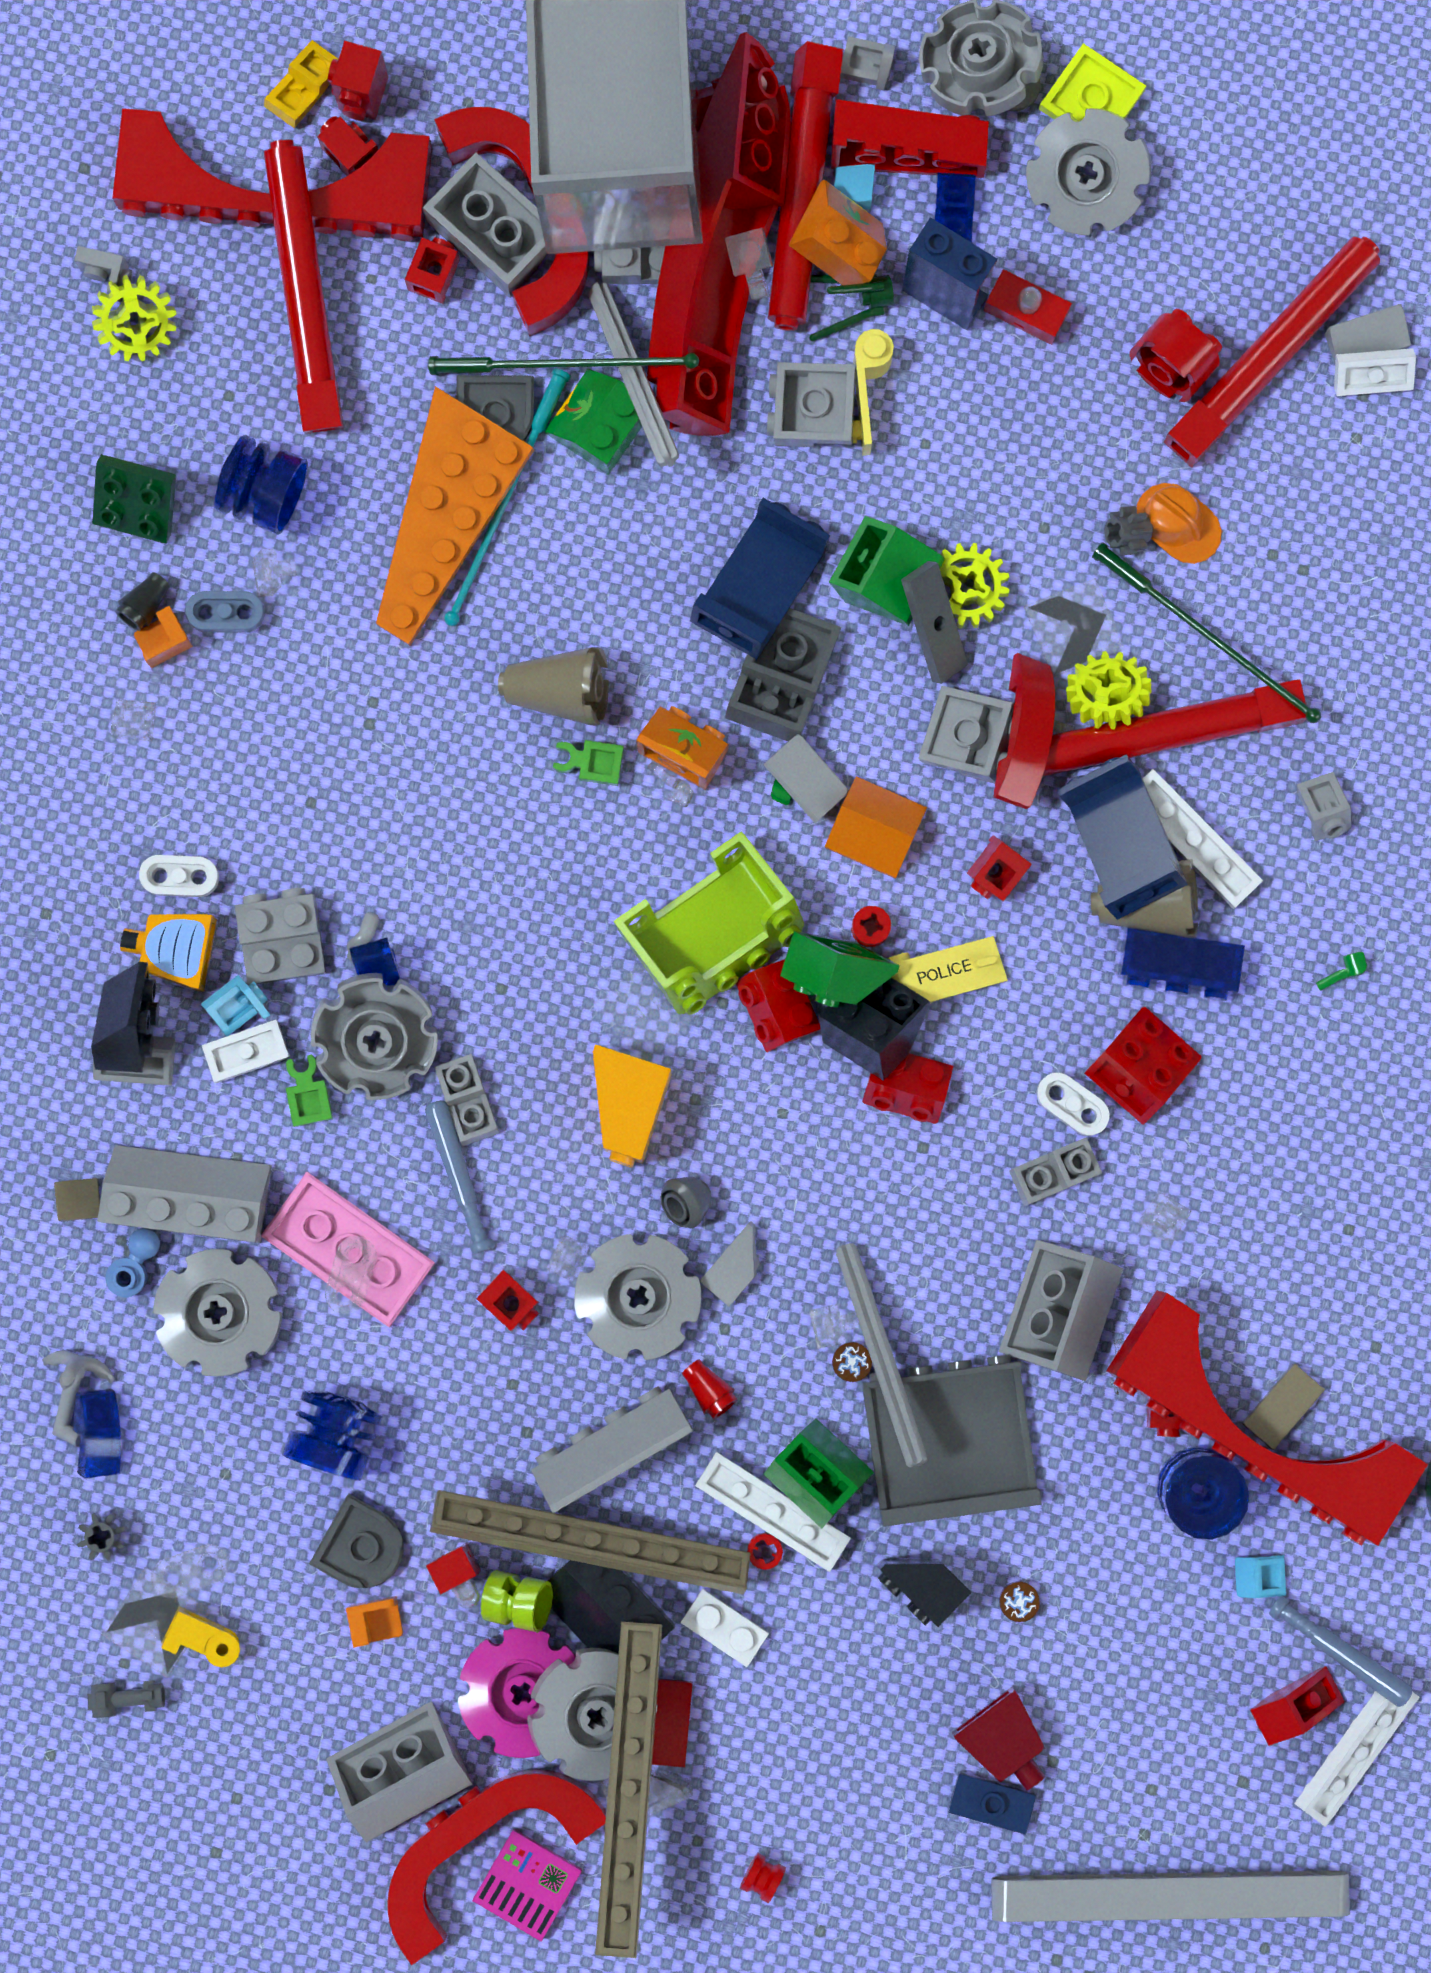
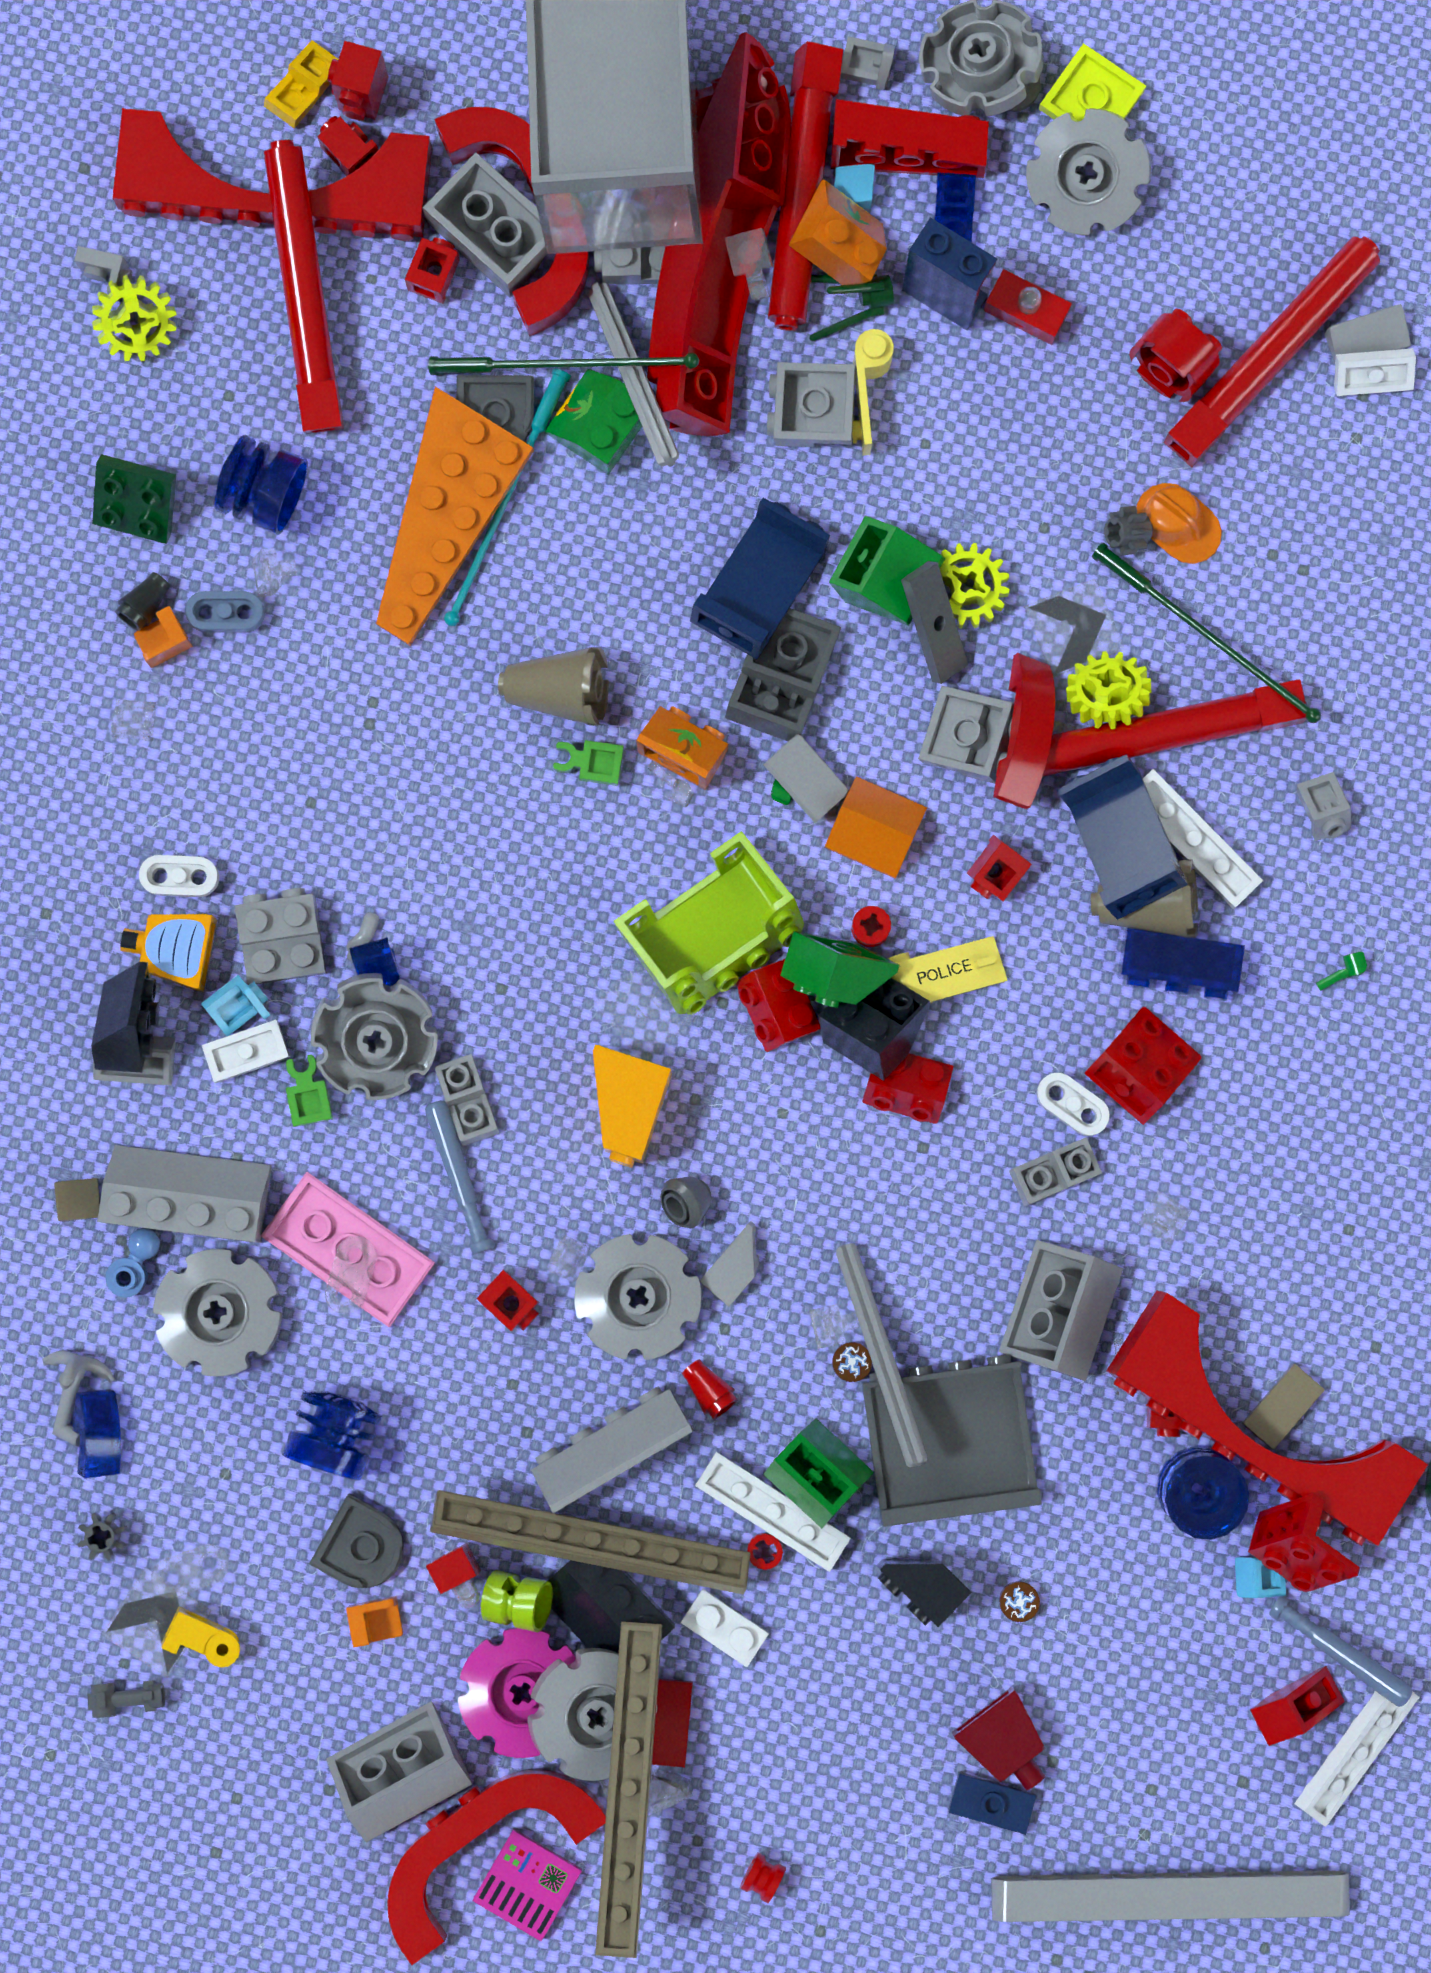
none -> red bracket [1248,1493,1360,1592]

